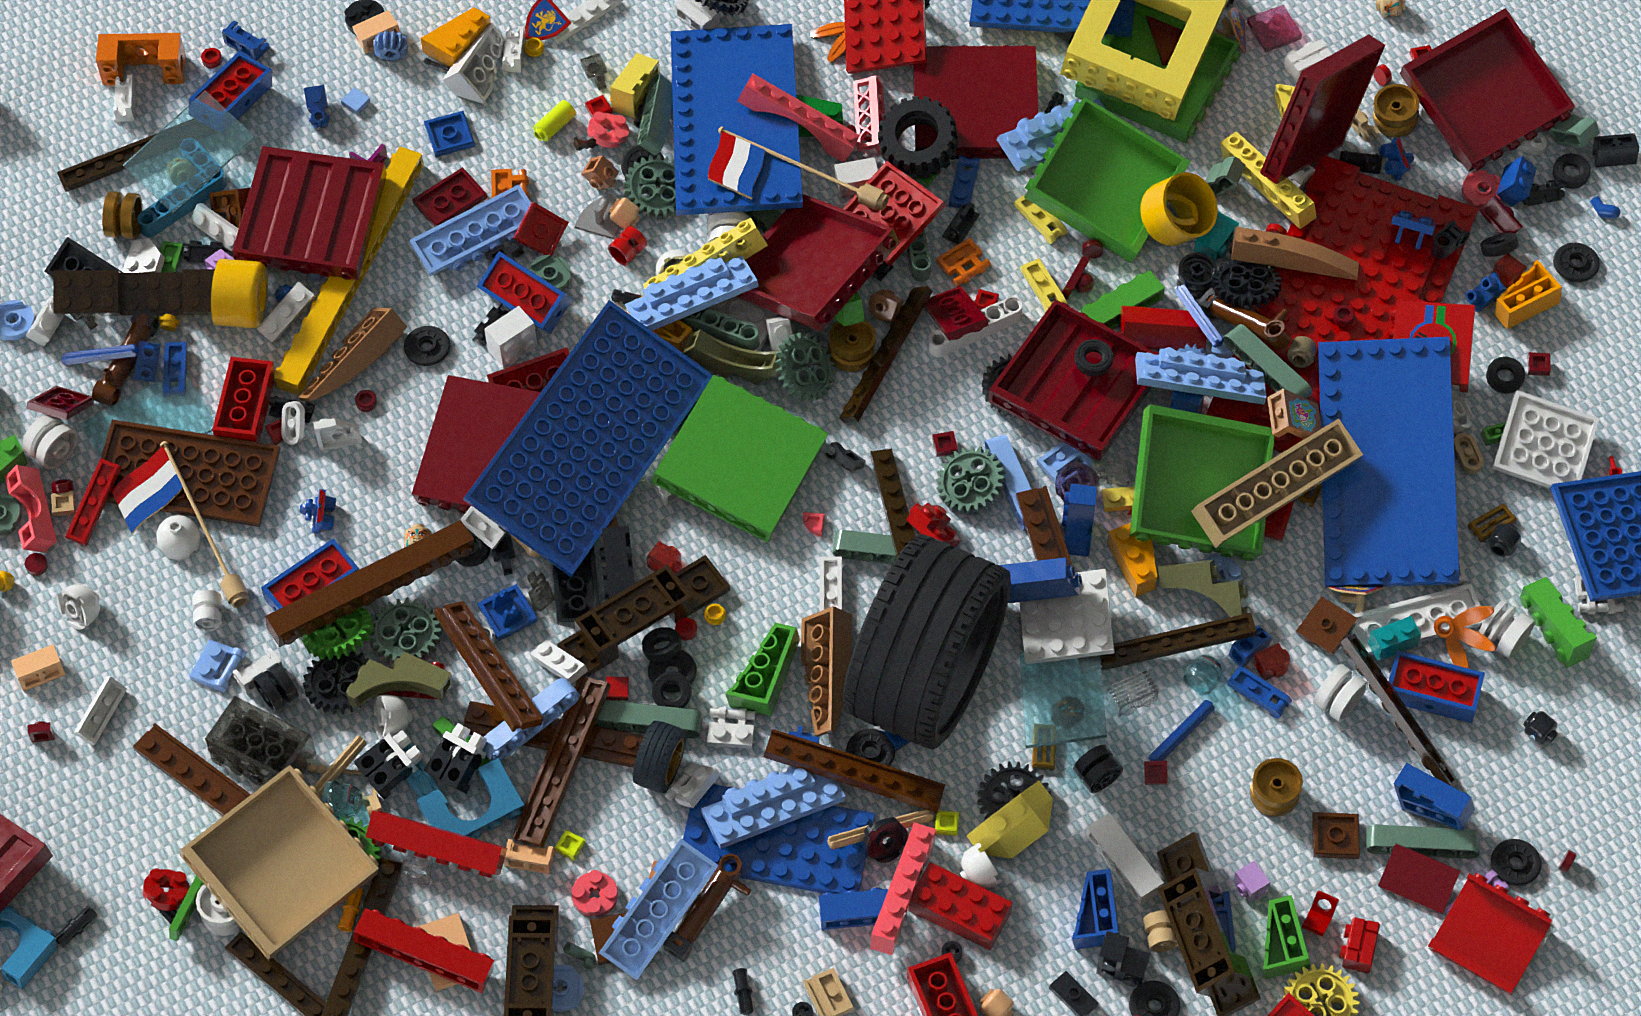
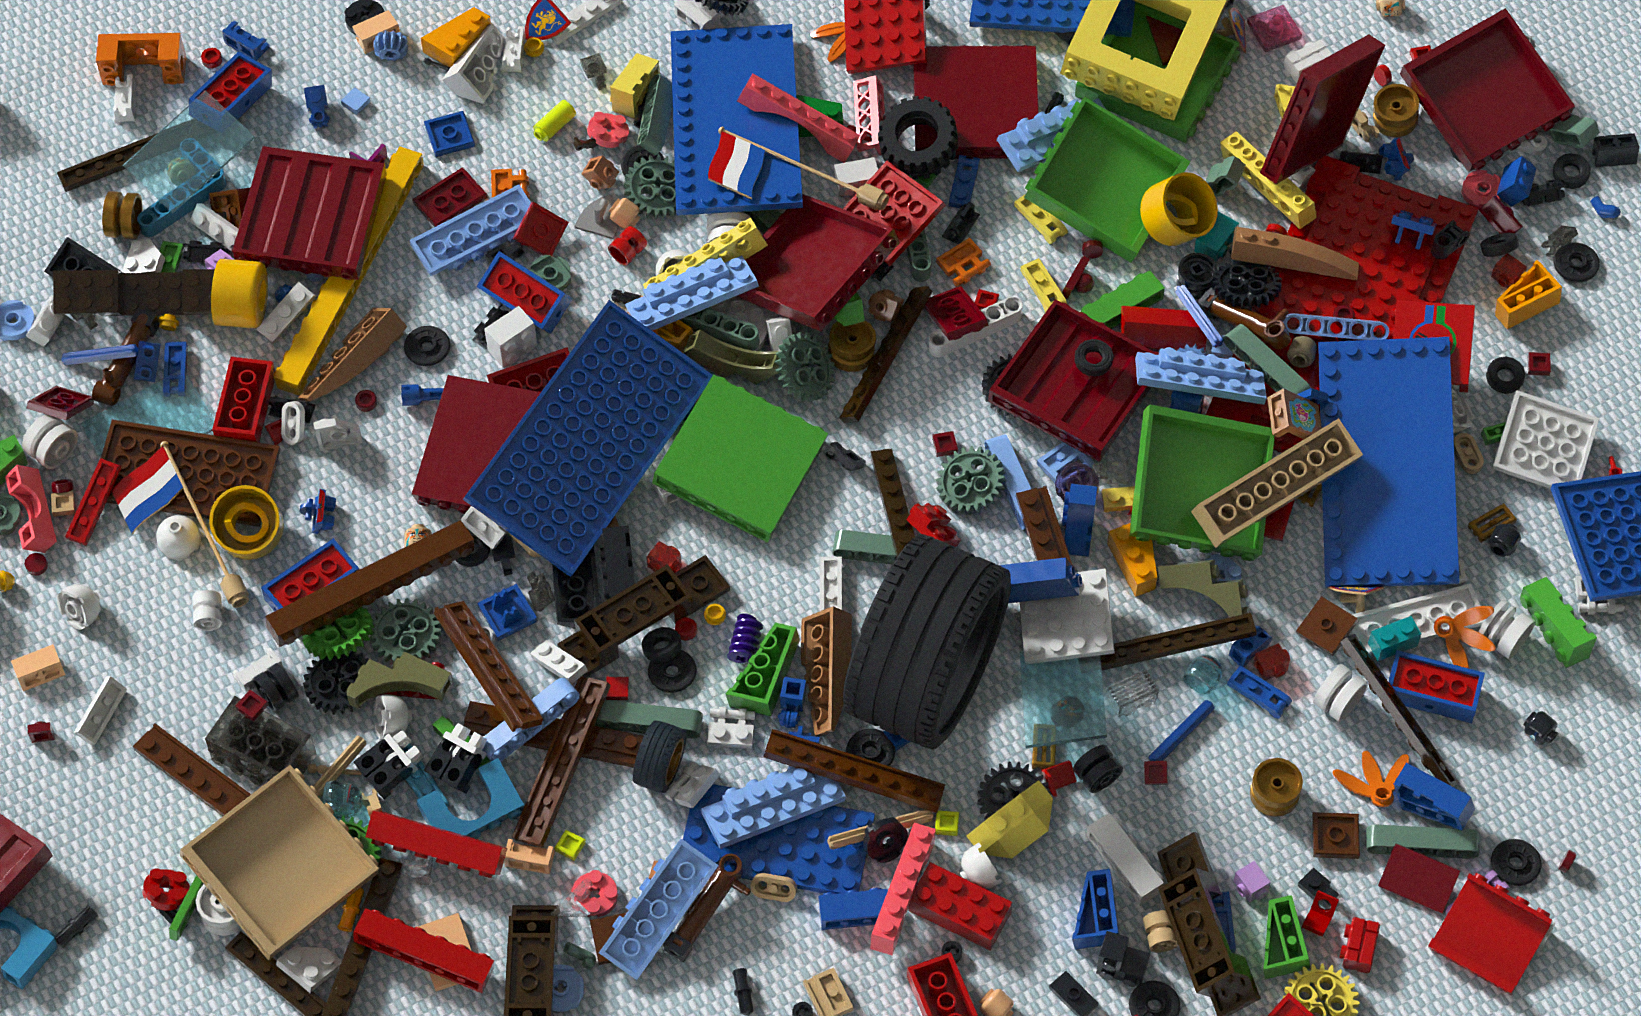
light blue plate [189,639,246,692] -> none
red tile [585,95,613,117] -> none
black tyre [652,671,692,708] -> none
coral tile [803,512,825,537] -> none
blue hips [1465,272,1507,313] -> none
none -> yellow piece [209,485,284,560]
none -> dark red plate [235,690,268,722]
none -> white plate [276,947,342,993]
none -> blue piece [401,384,444,406]
none -> clear slope [551,878,593,917]
none -> dark purple piece [727,613,764,663]
none -> tan plate [750,873,797,902]
none -> blue brick [778,677,806,728]
none -> red bracket [1042,760,1077,797]
none -> light blue beam [1283,313,1389,340]
none -> blue tile [1297,388,1328,405]
none -> black plate [1298,867,1339,906]
none -> orange plant [1332,751,1409,807]
none -> clear smoke plate [1541,226,1578,257]

